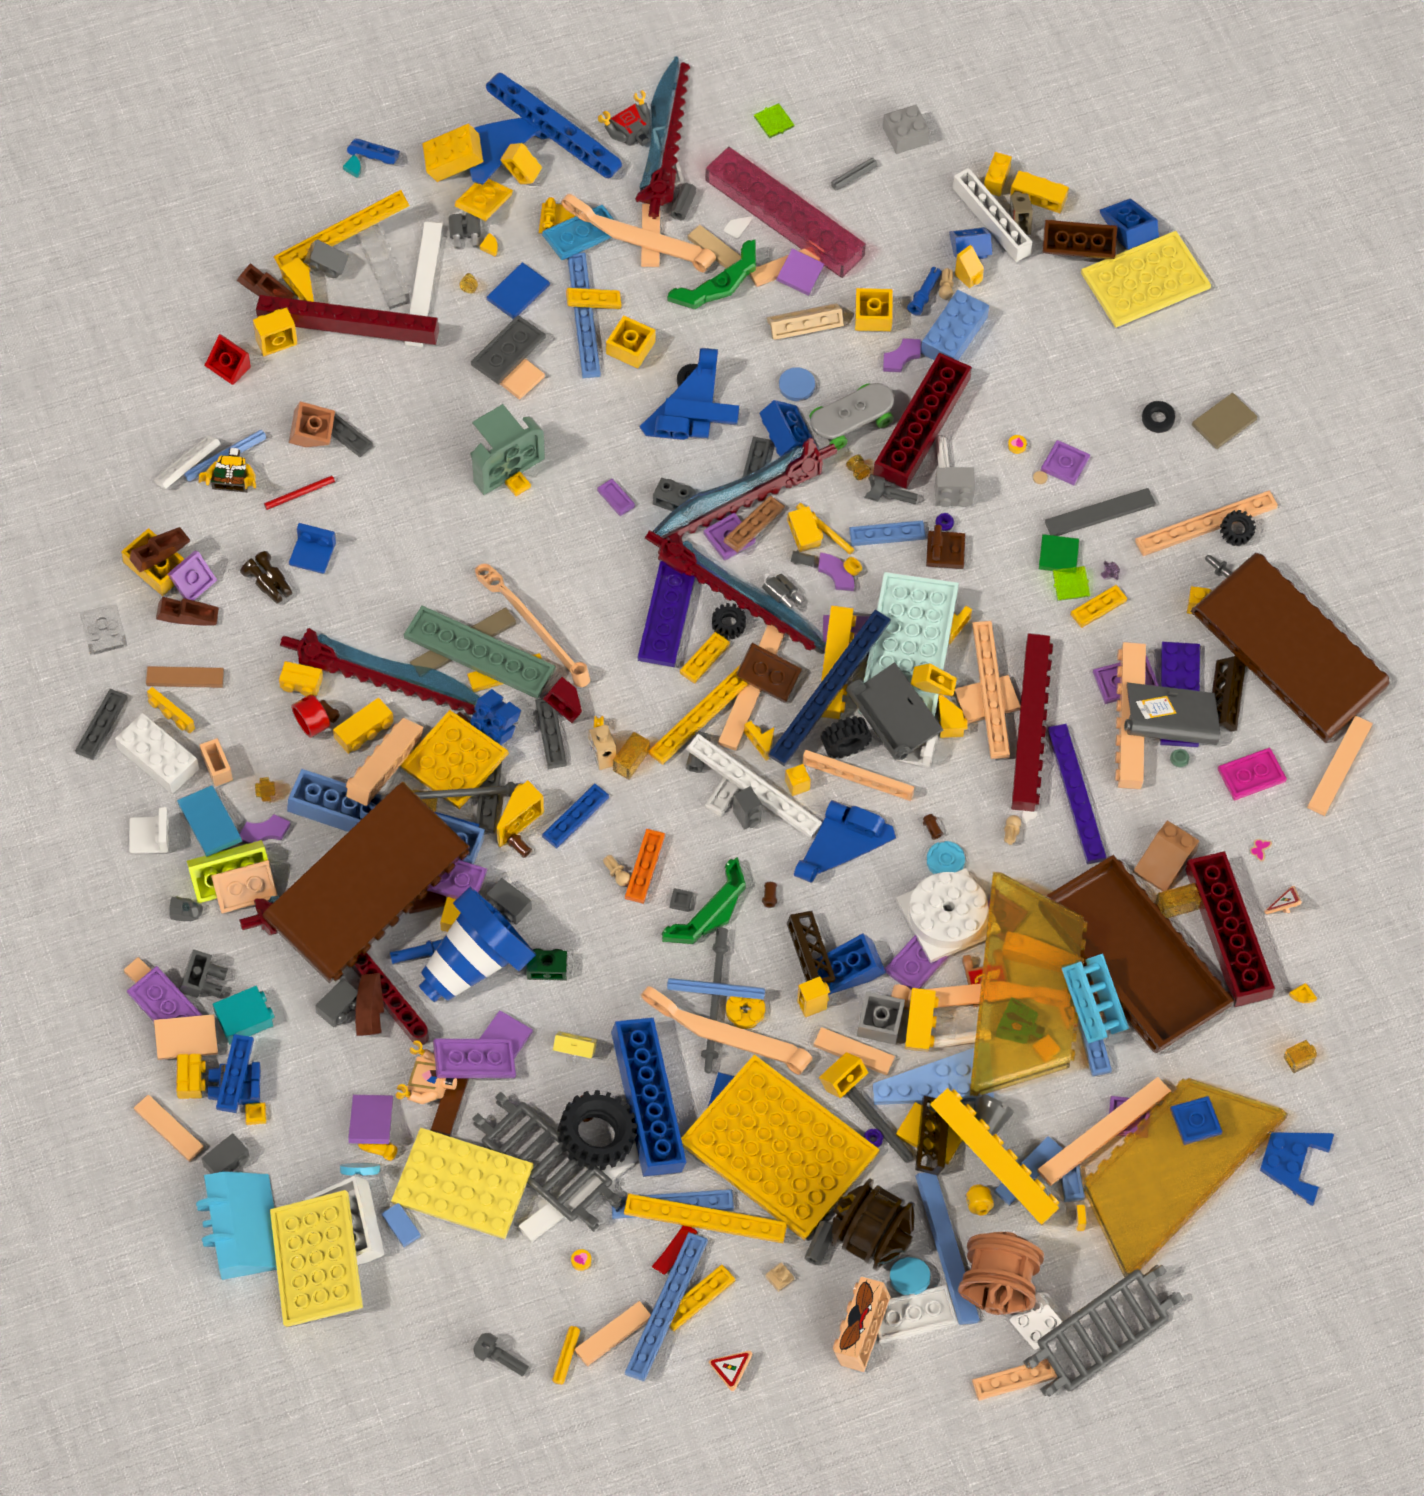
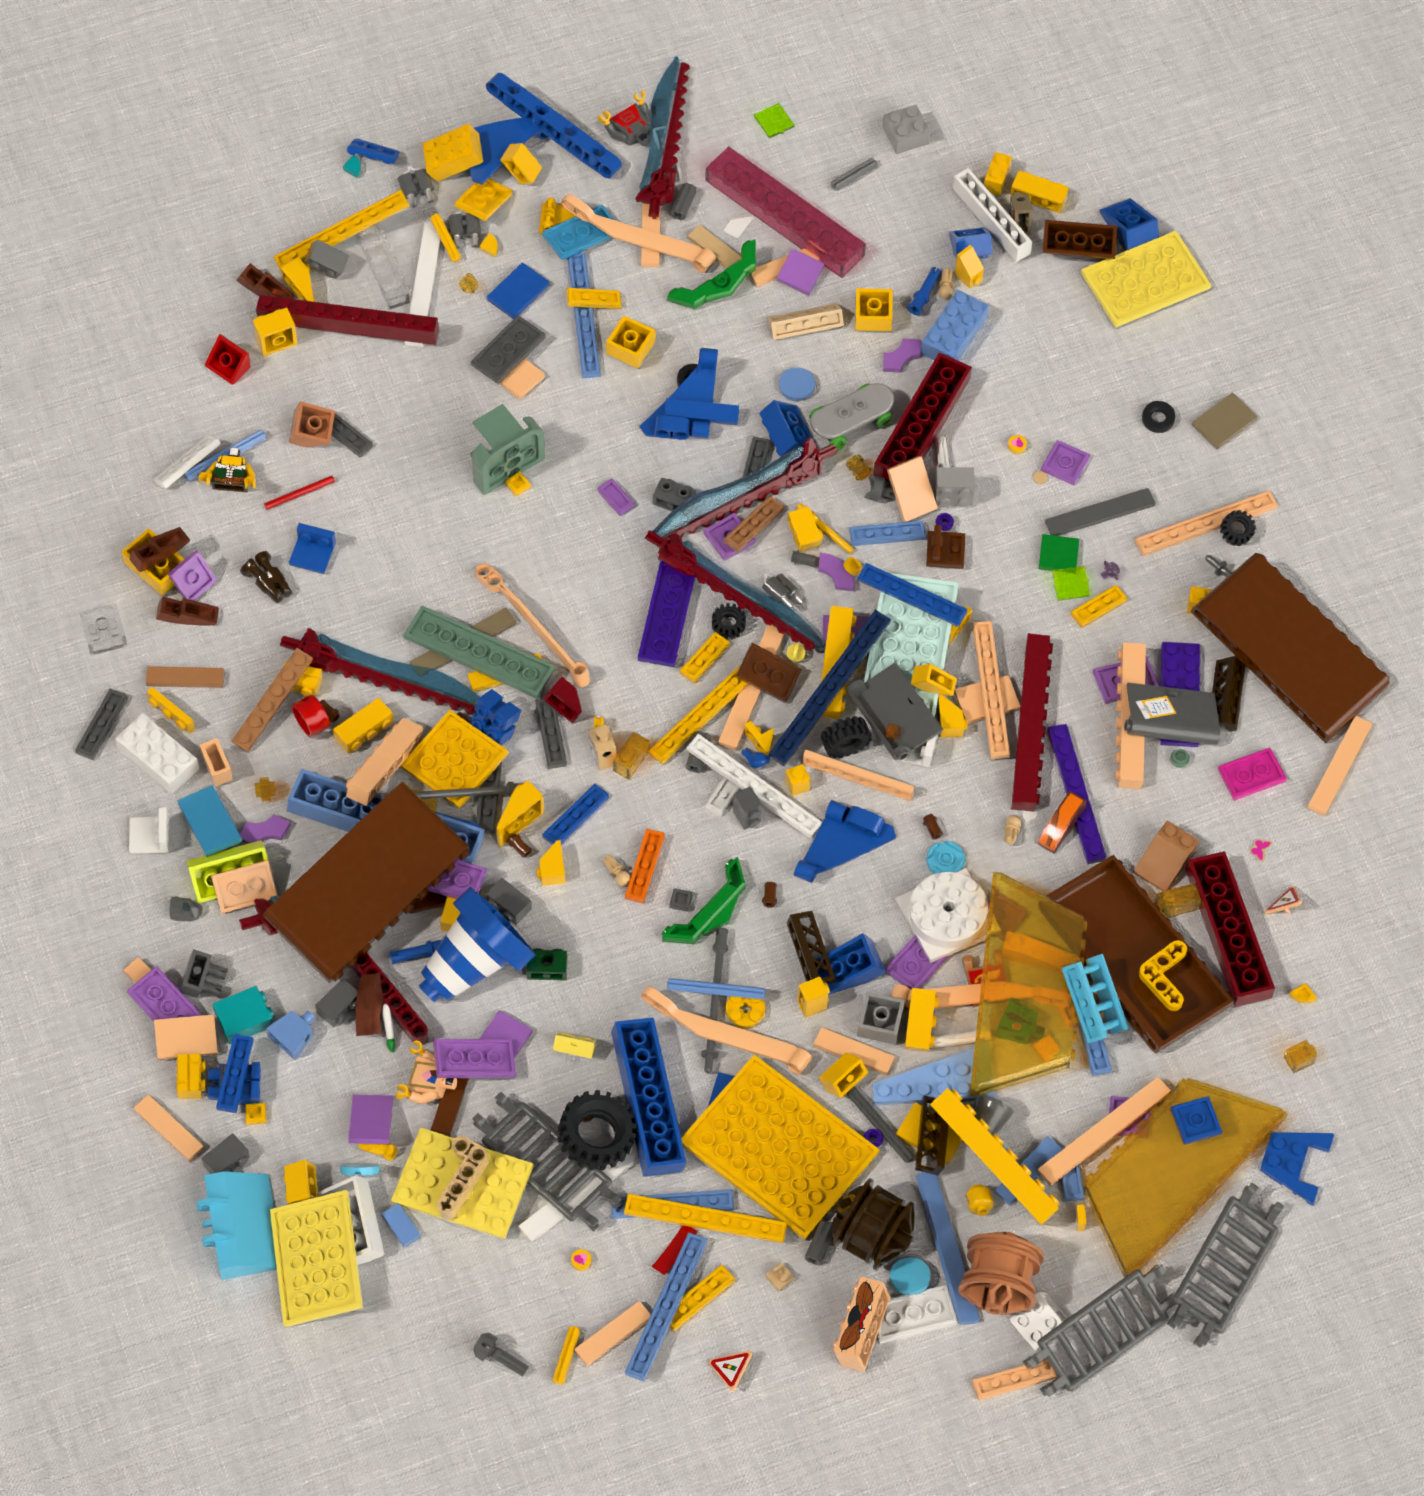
none -> medium nougat plate [232,648,313,753]
none -> medium blue torso [266,1010,315,1060]
none -> yellow brick [284,1159,318,1204]
none -> white piece [382,1004,396,1053]
none -> dark grey piece [398,166,434,208]
none -> yellow axle [430,213,461,262]
none -> tan beam [437,1136,489,1220]
none -> yellow slope [536,840,565,886]
none -> blue animal [741,748,770,768]
none -> light yellow tile [787,643,806,663]
none -> blue tile [857,563,967,627]
none -> clear orange hinge [886,723,900,739]
none -> light nougat tile [887,456,938,522]
none -> slope [1038,791,1086,854]
none -> yellow beam [1139,940,1187,1011]
none -> dark grey bar [1167,1183,1284,1347]

